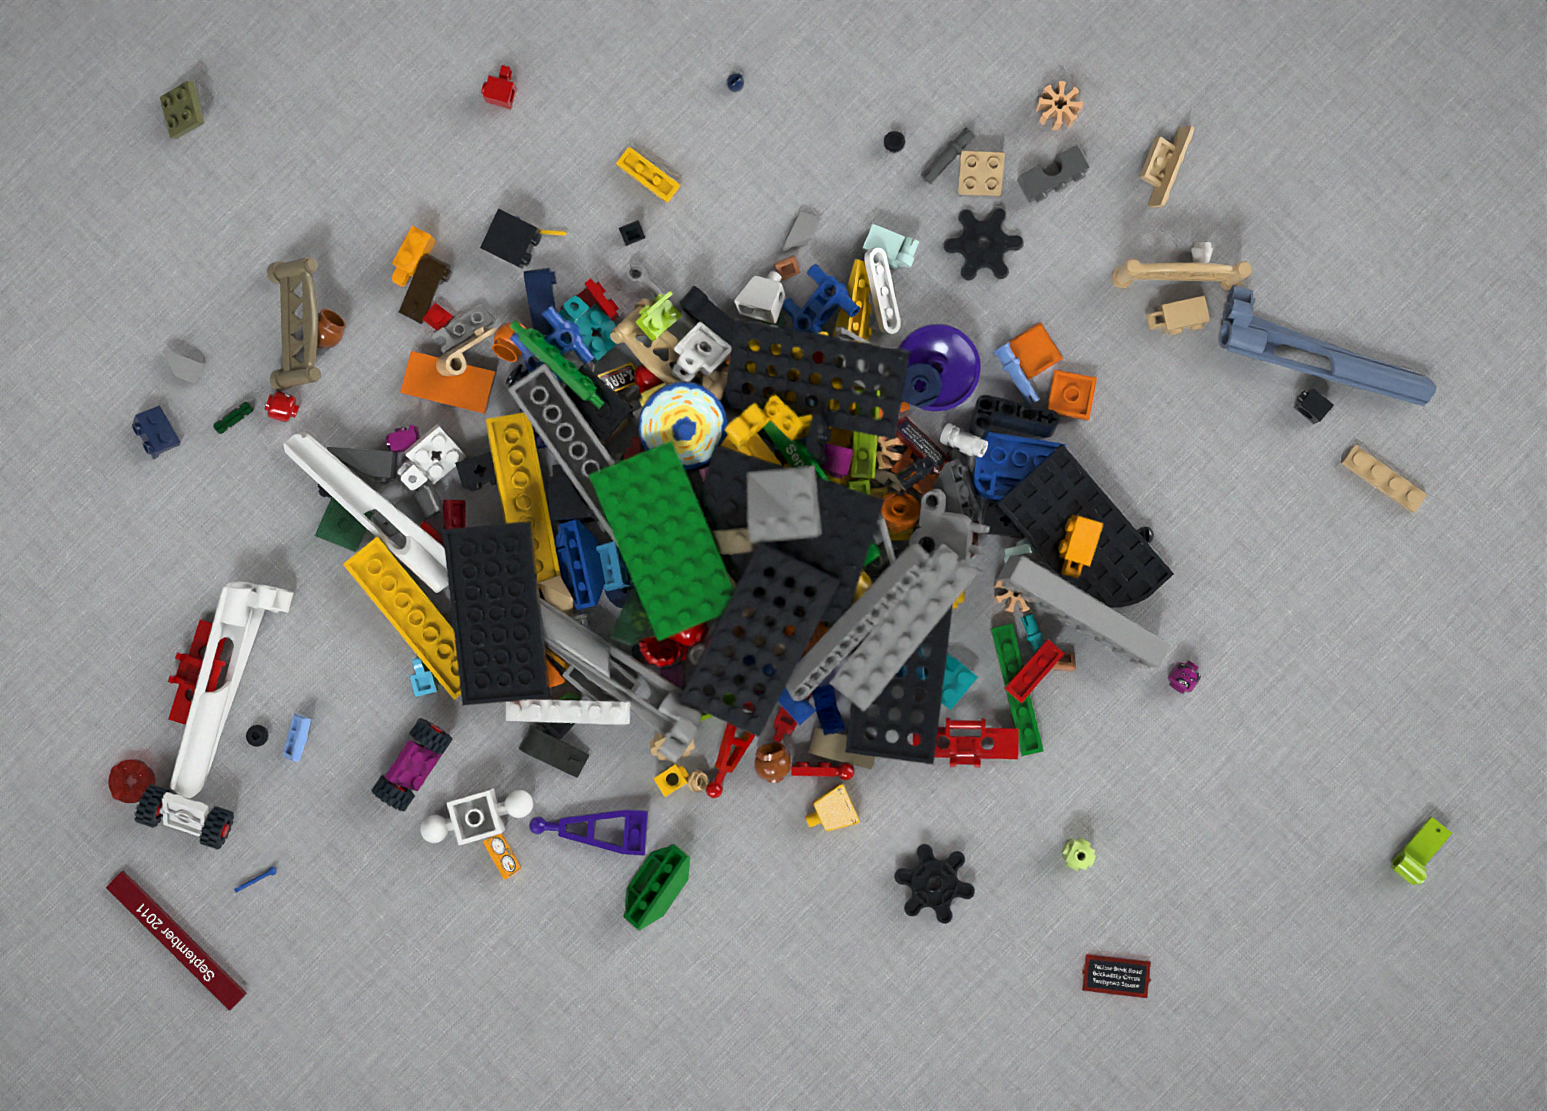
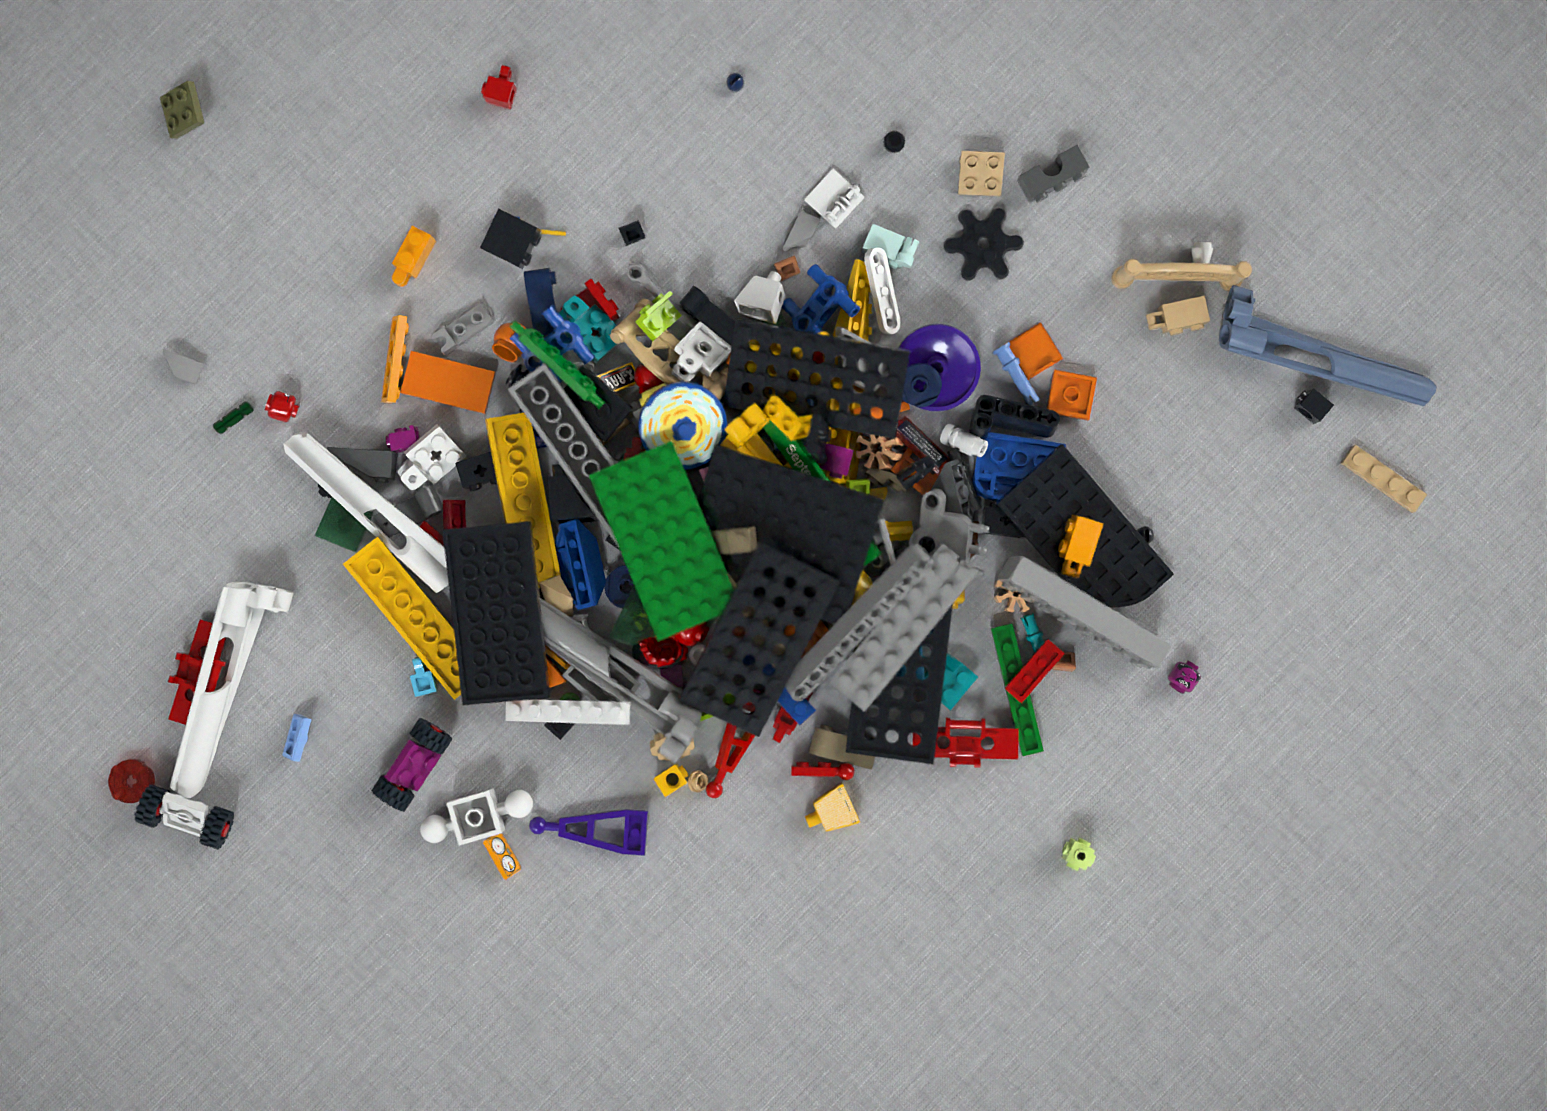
dark red tile [106,871,247,1011] -> none
dark blue bracket [132,405,181,459] -> none
blue hinge [234,867,277,893] -> none
black plate [246,725,269,747] -> none
dark tan piece [267,257,321,391] -> none
dark orange piece [317,309,346,349] -> none
dark brown door [399,253,452,324] -> none
red plate [422,302,454,331] -> none
tan door [436,326,496,376] -> none
pearl dark grey door [518,723,589,778] -> none
dark azure hinge [596,541,630,591] -> none
yellow plate [616,147,681,204] -> none
green wedge [623,844,690,931] -> none
light grey slope [747,466,822,542] -> none
dark orange piece [754,743,791,783] -> none
clear blue bracket [812,684,845,735] -> none
lime plate [851,389,880,479] -> none
orange plate [882,492,921,533] -> none
black plate [894,844,975,924] -> none
dark grey pin [921,127,975,185] -> none
light aqua bracket [1004,540,1037,564] -> none
light nougat gear [1036,81,1083,131] -> none
piece [1082,954,1151,998] -> none
tan bracket [1139,126,1195,208] -> none
lime door [1390,816,1453,886] -> none
none -> light orange plate [381,315,409,404]
none -> white hinge [804,169,865,229]

